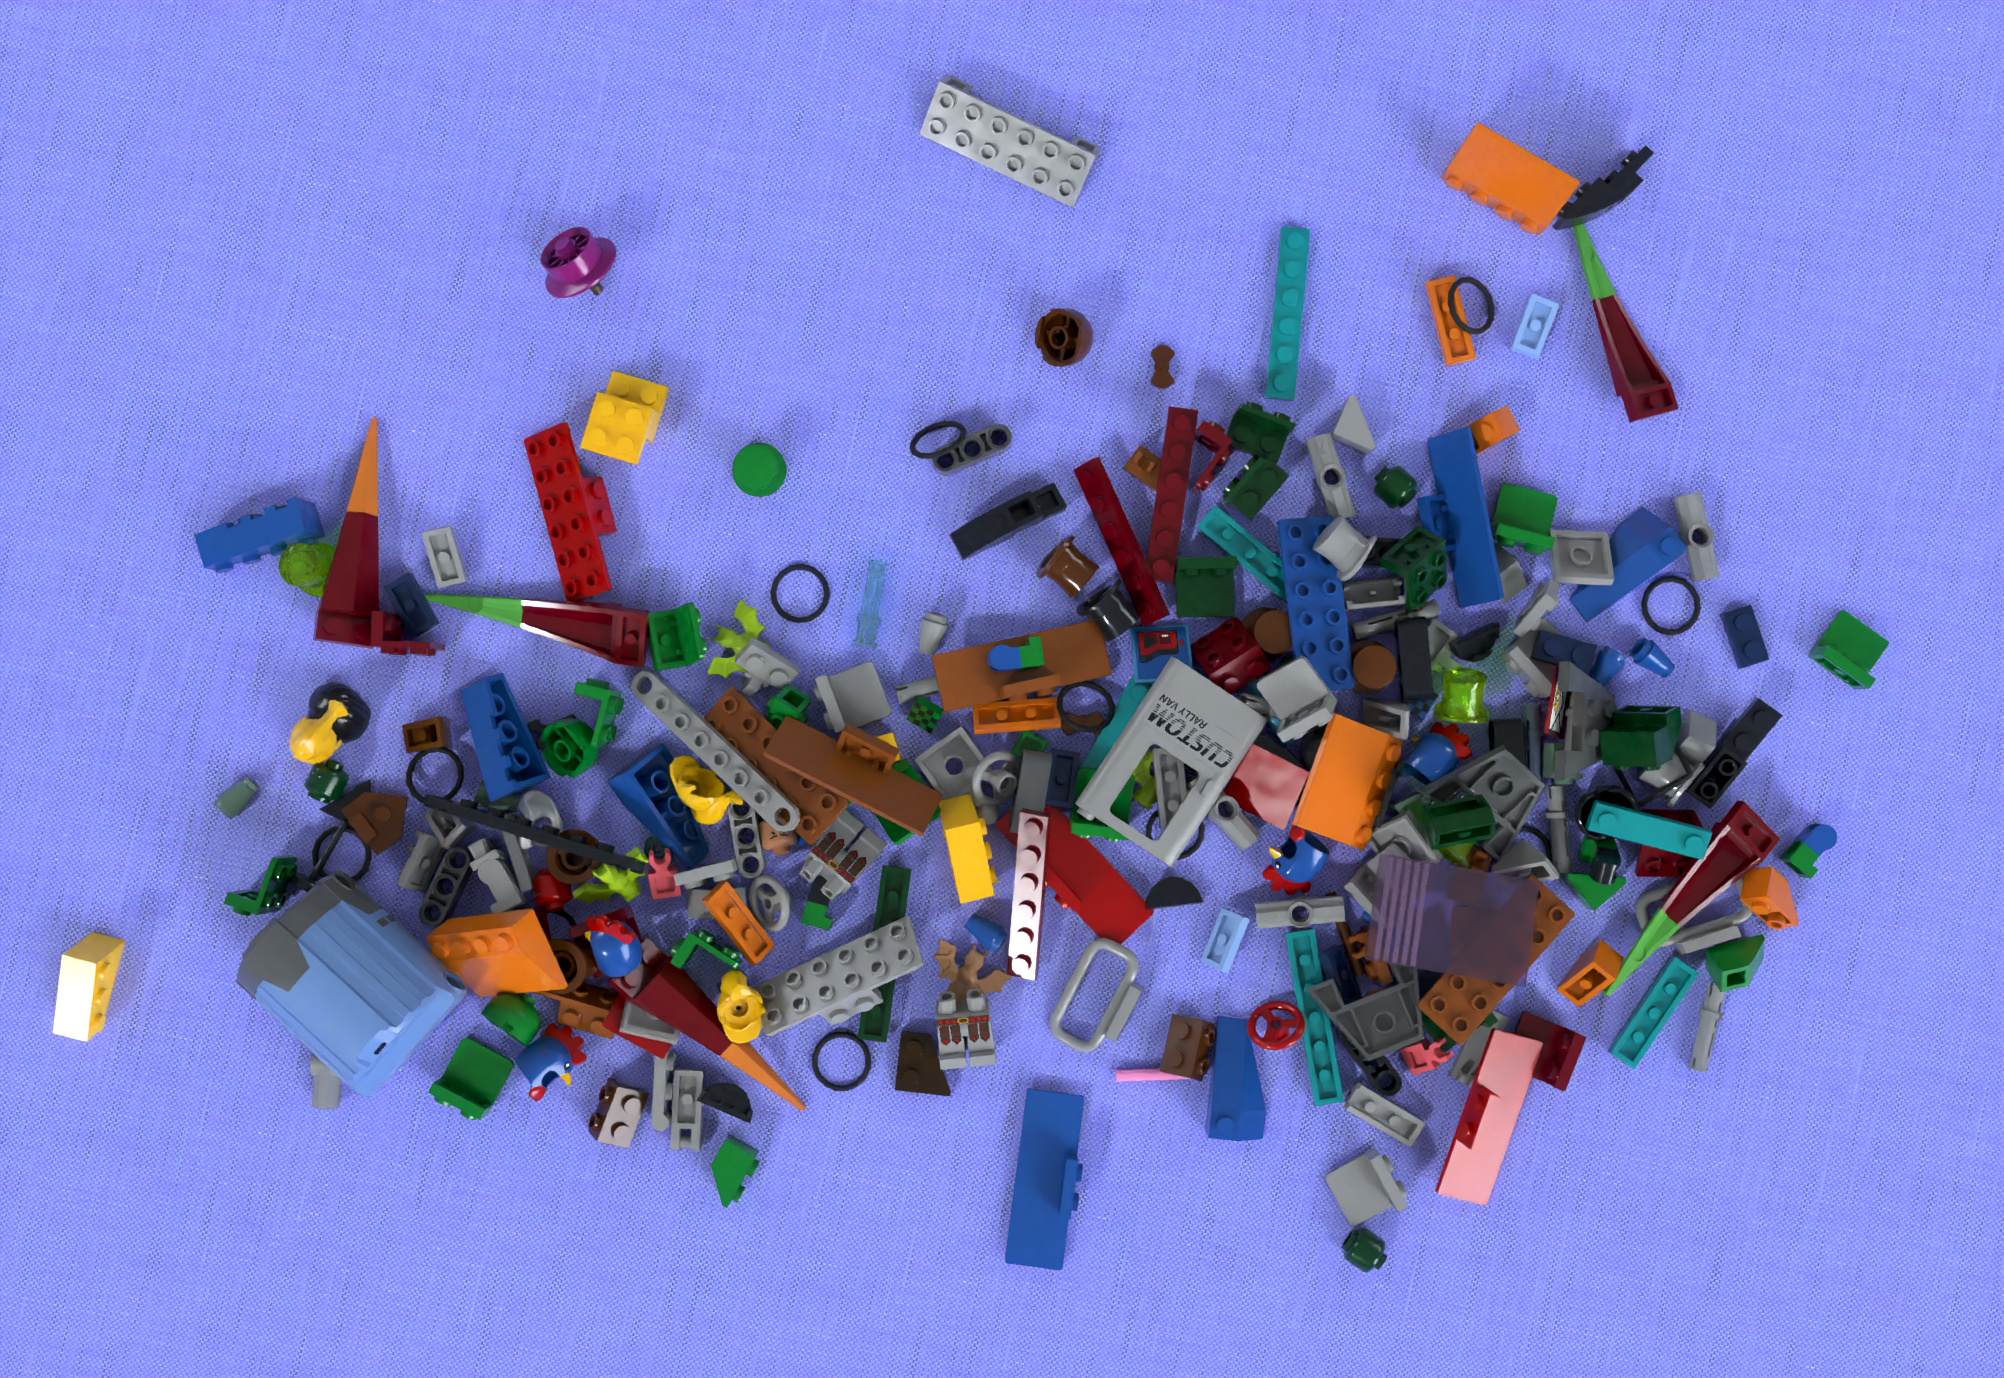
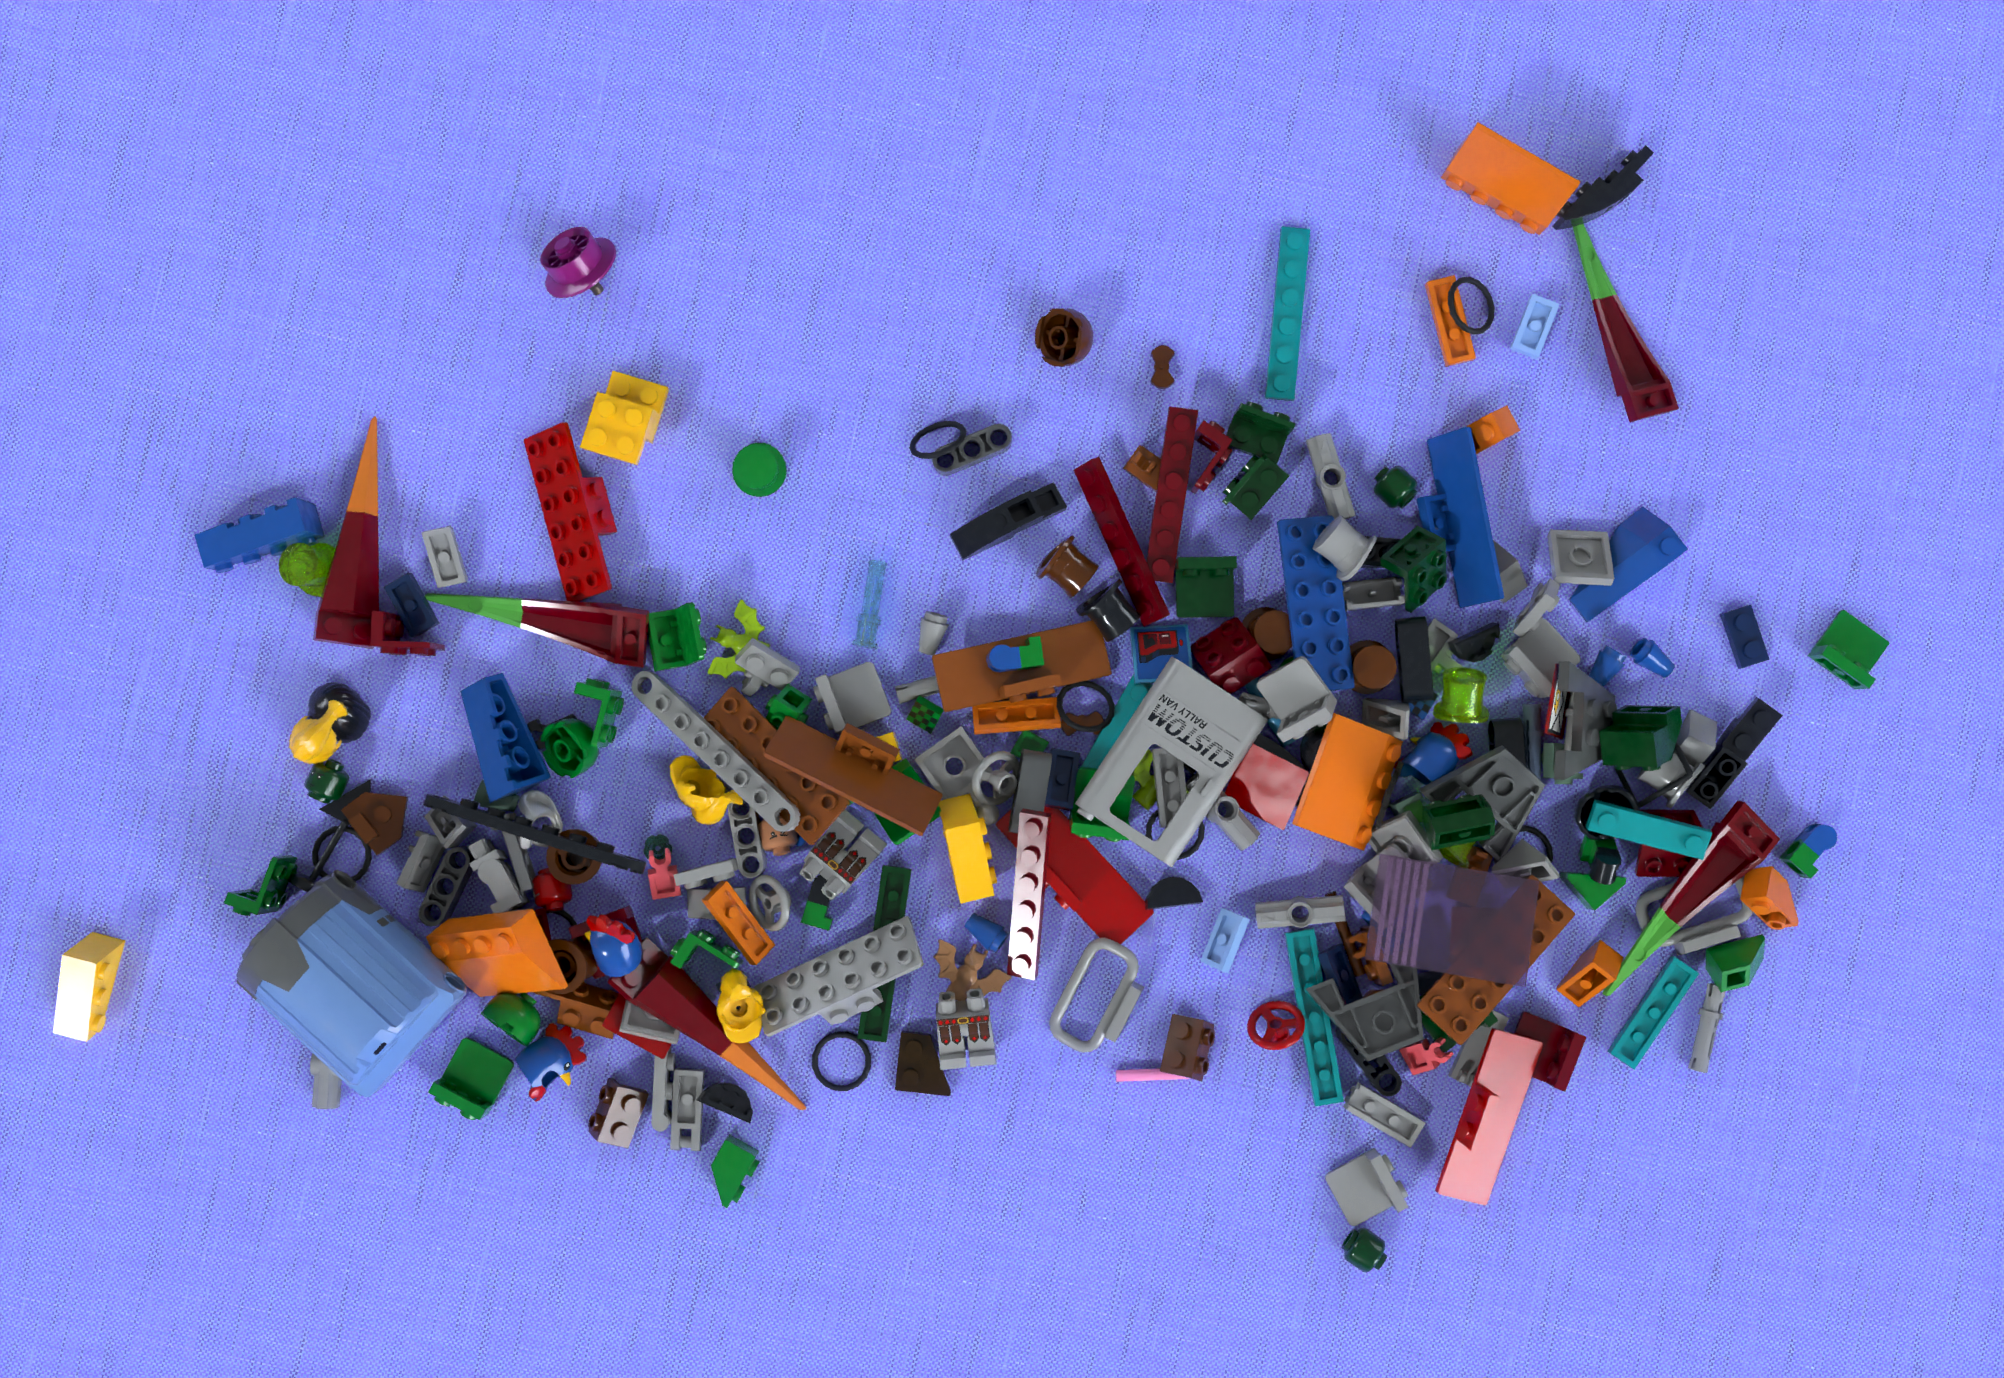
sand green cone [214,776,259,819] -> none
reddish brown slope [402,716,453,753] -> none
black piece [406,747,464,803] -> none
lime animal [572,846,648,904] -> none
blue wedge [607,743,709,869] -> none
black piece [770,564,830,623] -> none
light grey bracket [920,75,1102,207] -> none
blue bracket [1005,1088,1084,1270] -> none
teal plate [1196,505,1286,601] -> none
blue wedge [1205,1016,1266,1141] -> none
blue piece [1262,824,1330,896] -> none
light grey slope [1331,394,1376,454] -> none
light grey pin [1350,599,1440,641] -> none
green bracket [1490,483,1557,555] -> none
dark blue plate [1530,630,1597,674] -> none
light grey pin [1545,785,1572,873] -> none
black piece [1641,576,1701,635] -> none
light grey piece [1673,492,1720,583] -> none

